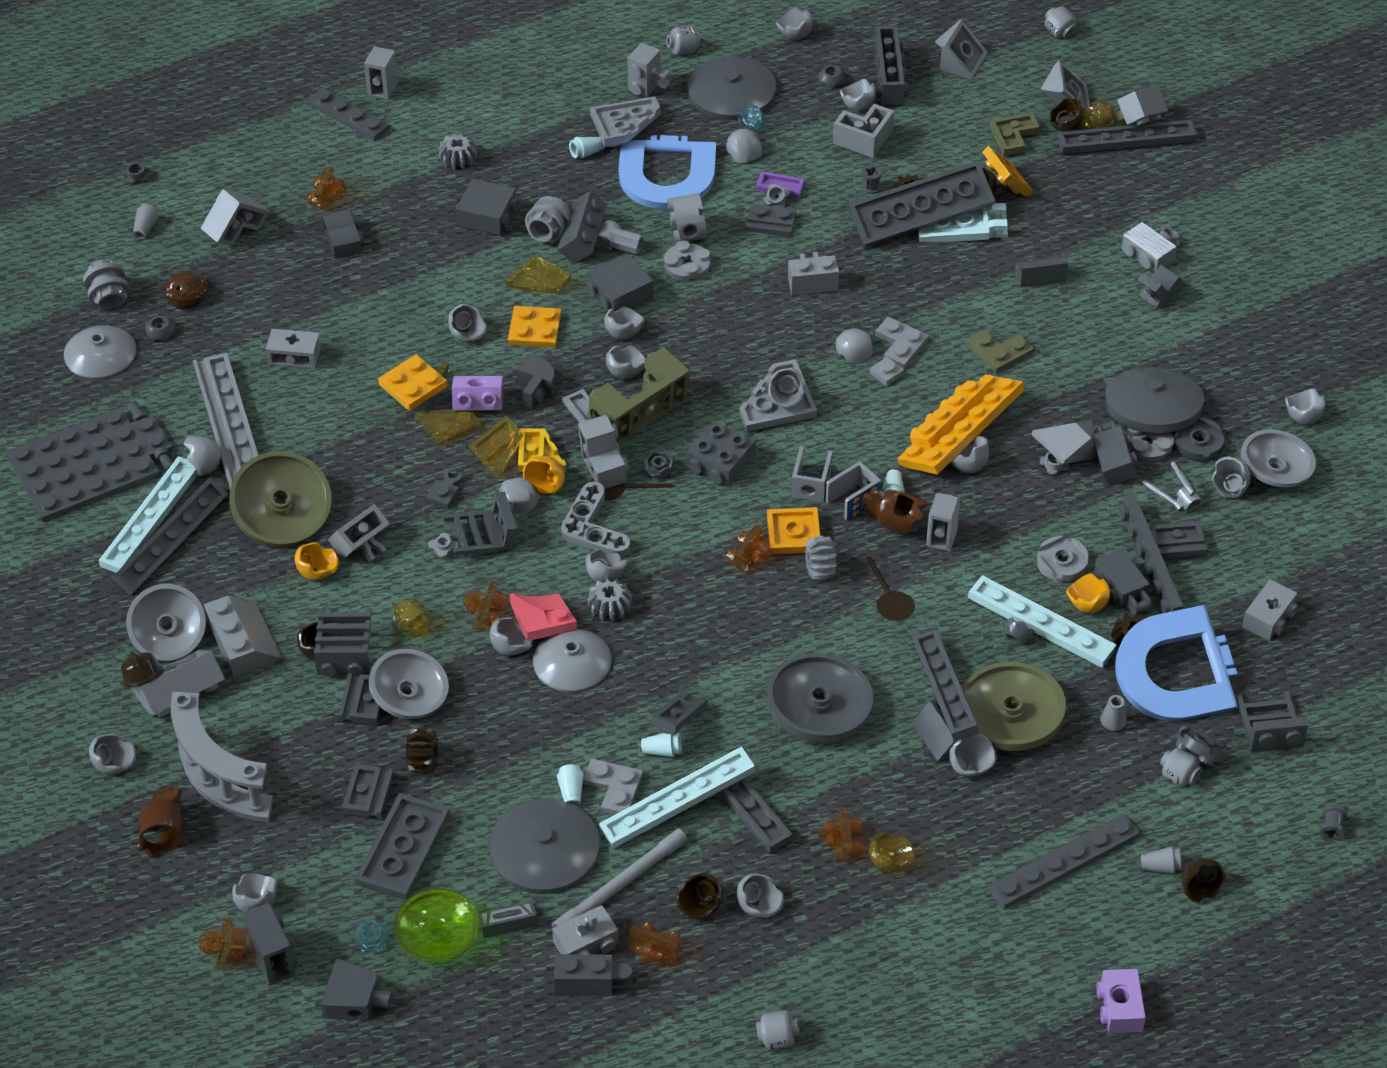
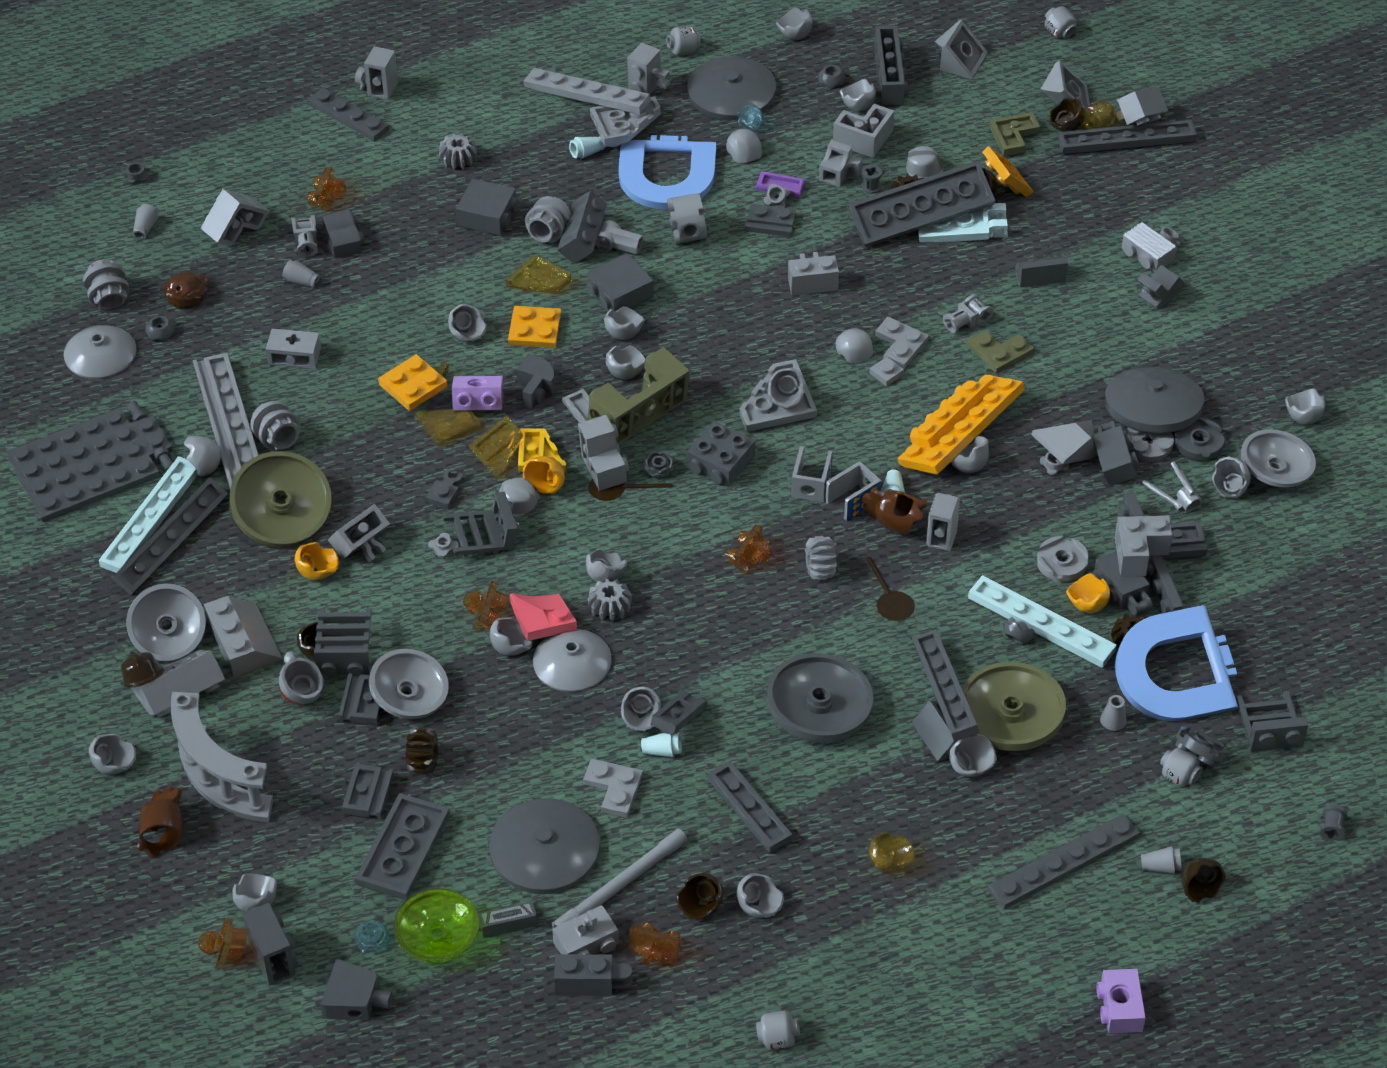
clear yellow head [393,599,432,637] -> none
light aqua cone [557,765,584,806] -> none
light grey beam [561,481,631,557] -> none
light aqua plate [599,746,756,849] -> none
light grey plate [664,240,710,281] -> none
light orange plate [767,507,820,555] -> none
clear orange hips [818,807,864,863] -> none
light grey brick [1242,579,1298,641] -> none
none -> light grey piece [250,401,300,451]
none -> light grey piece [279,651,324,705]
none -> light grey cone [282,260,320,288]
none -> light grey connector [291,215,318,257]
none -> light grey plate [355,67,366,90]
none -> light grey plate [523,68,651,114]
none -> light grey hair [621,687,661,731]
none -> light grey brick [819,140,862,187]
none -> light grey piece [906,146,944,178]
none -> light grey connector [943,294,993,333]
none -> light grey brick [1115,516,1172,576]

